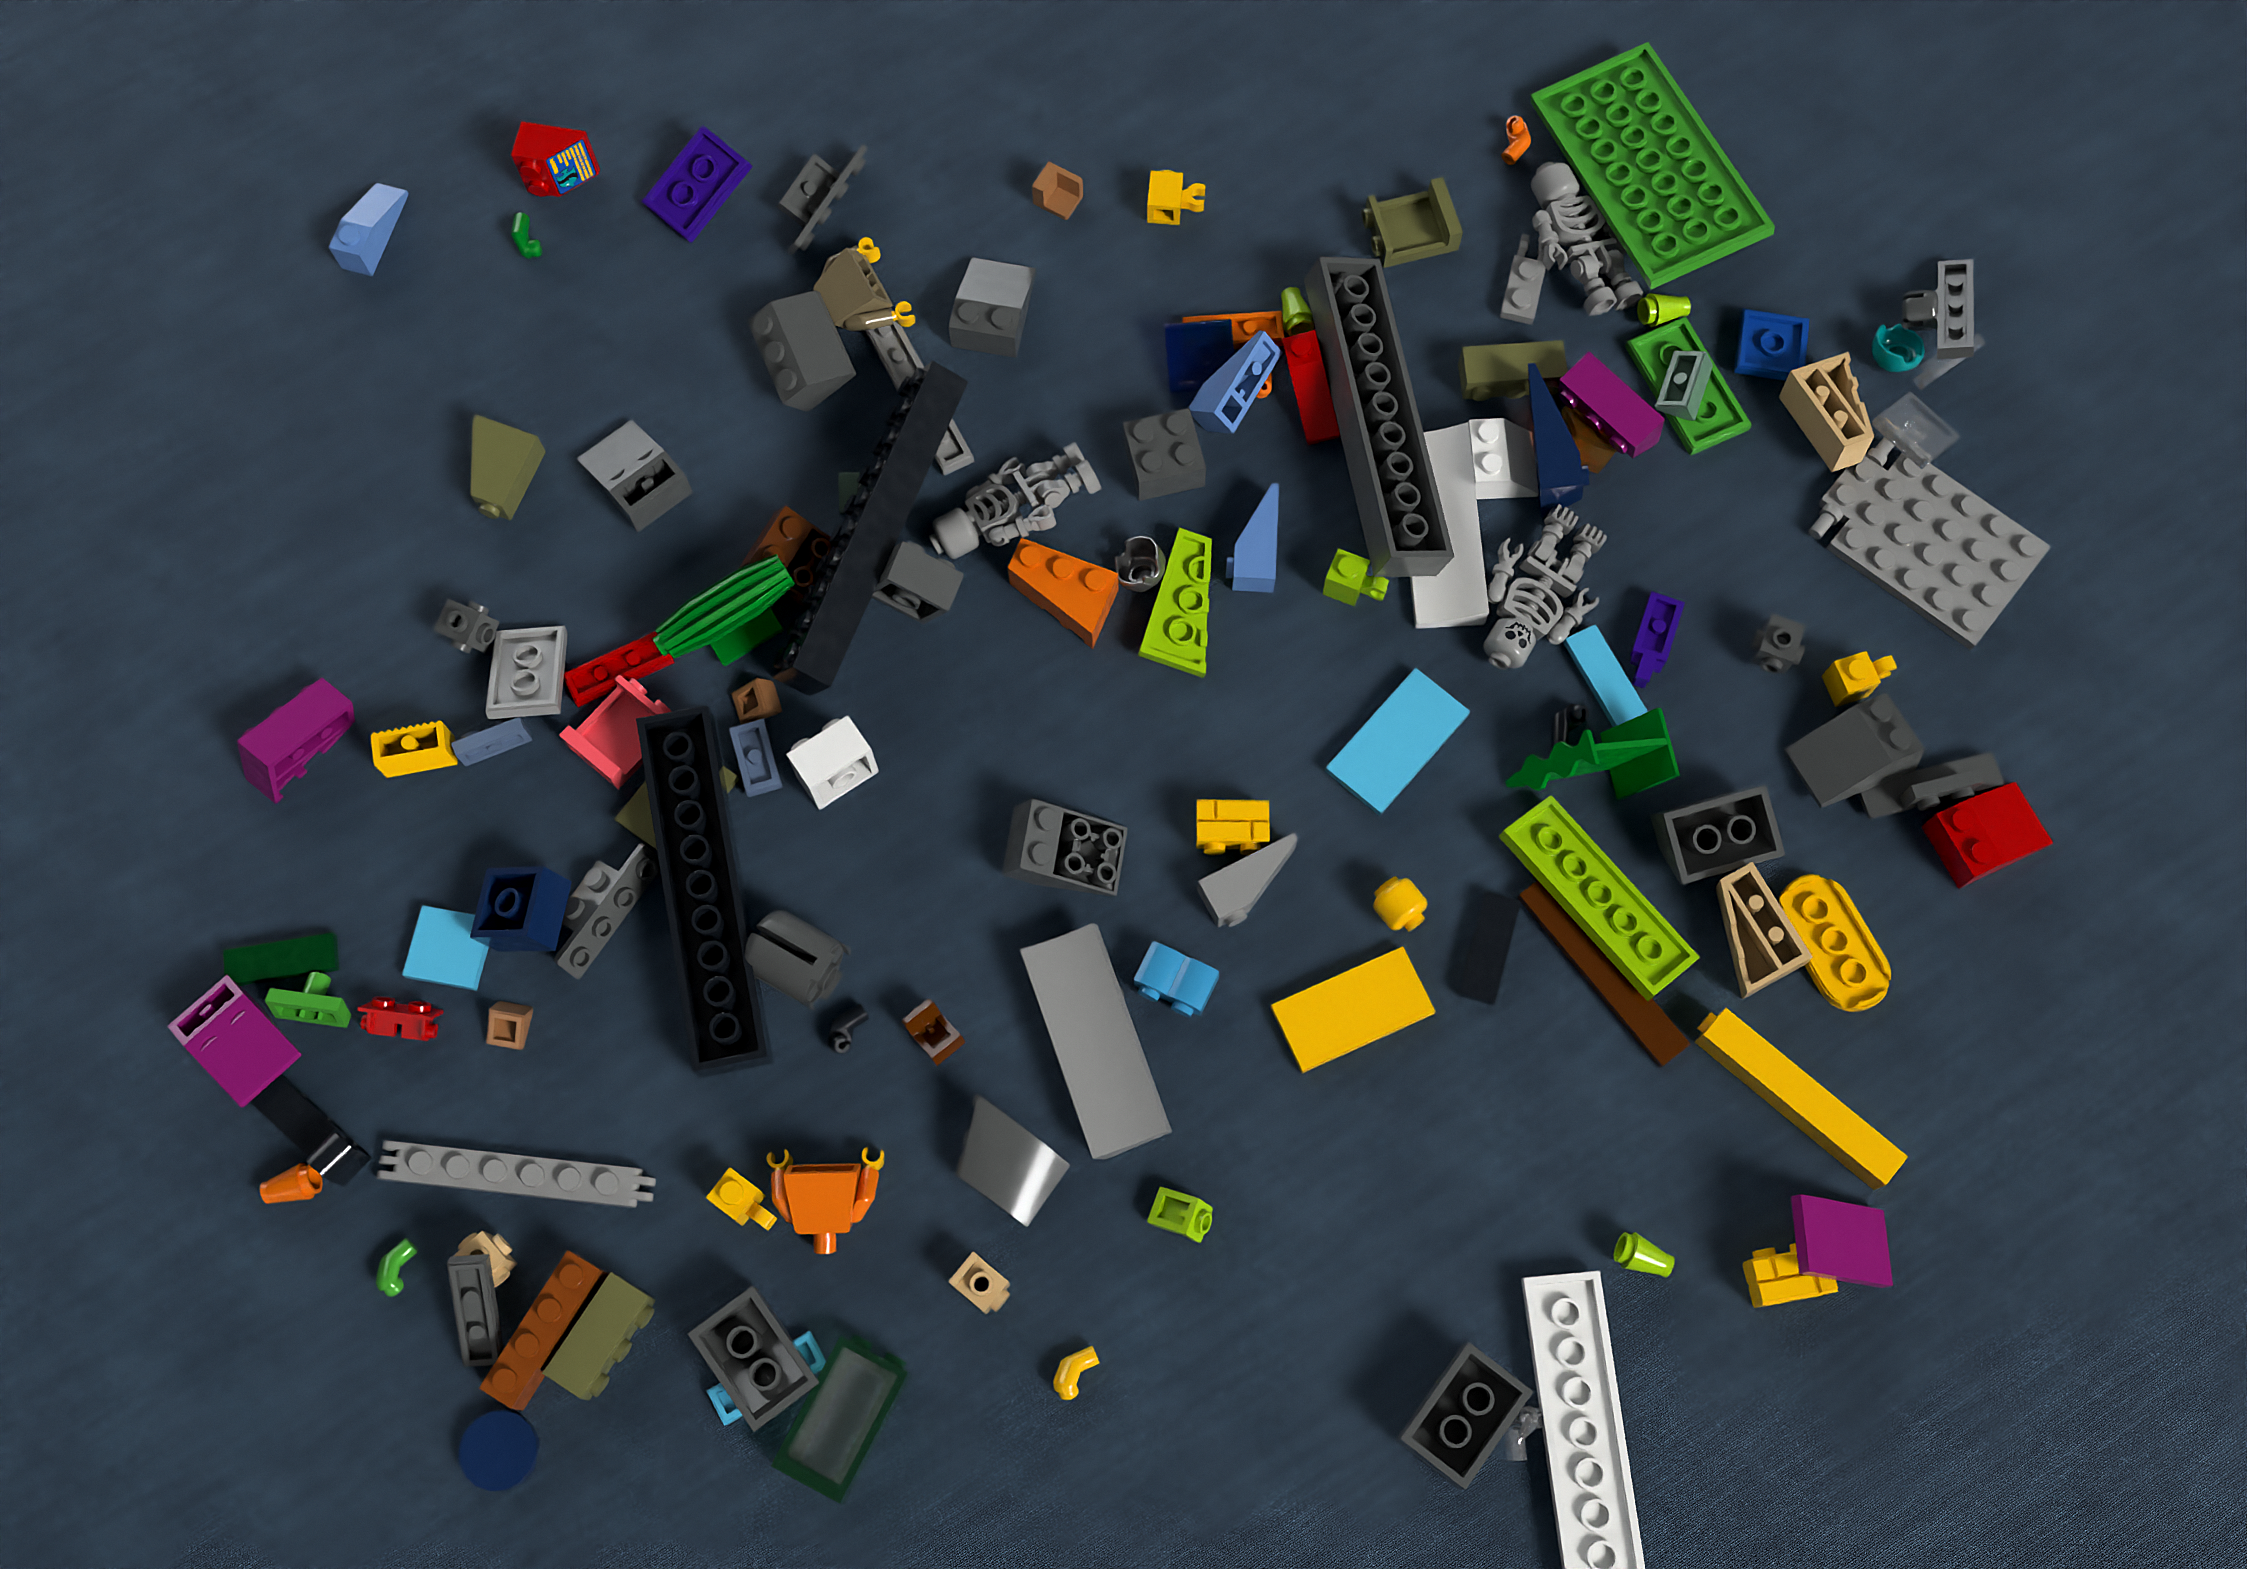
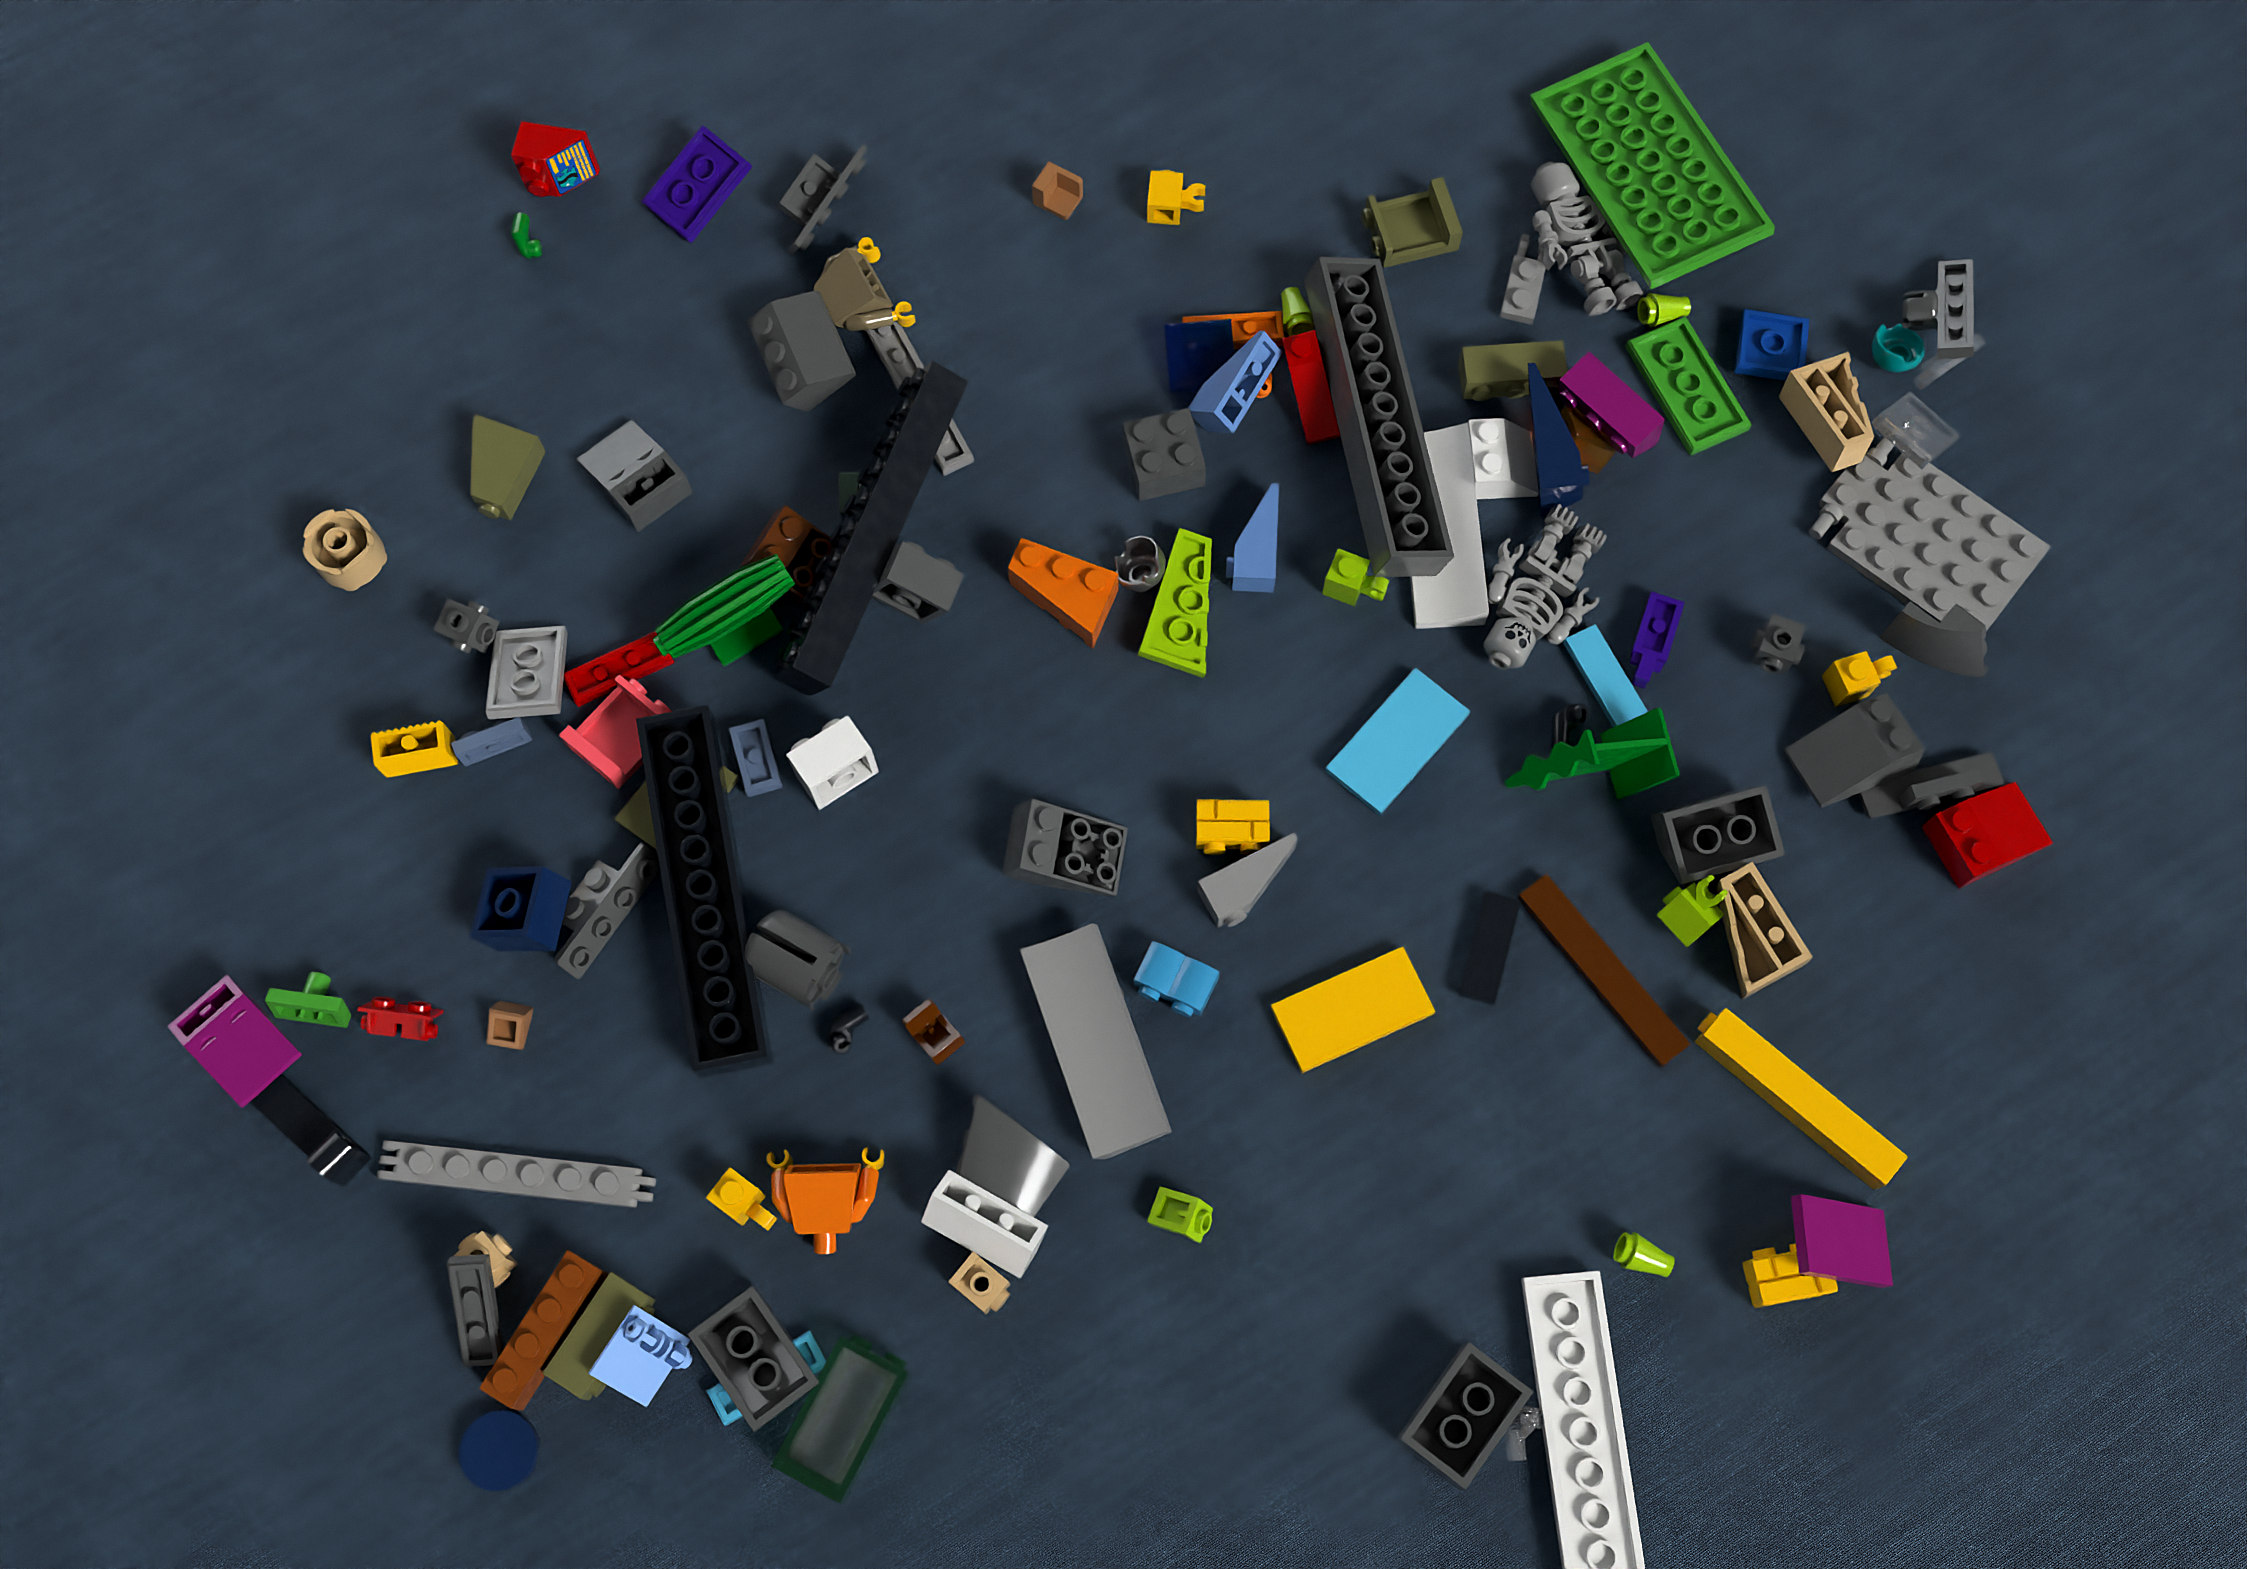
dark green tile [223,932,340,986] -> none
magenta wedge [237,677,355,804] -> none
orange cone [260,1163,323,1204] -> none
medium blue slope [328,183,409,276] -> none
bright green arm [375,1237,418,1297] -> none
medium azure tile [402,905,489,991] -> none
medium nougat slope [731,678,782,725] -> none
light grey piece [929,442,1102,559] -> none
dark grey slope [949,257,1037,358] -> none
yellow arm [1053,1346,1100,1400] -> none
yellow head [1373,876,1428,932] -> none
lime plate [1498,795,1700,1002] -> none
orange arm [1501,116,1531,165] -> none
sand green slope [1655,351,1713,421] -> none
yellow tile [1778,874,1891,1012] -> none
none -> tan brick [303,509,387,591]
none -> light blue hinge [588,1305,692,1407]
none -> white brick [921,1170,1048,1278]
none -> lime brick [1657,875,1728,947]
none -> dark grey slope [1879,601,1989,678]

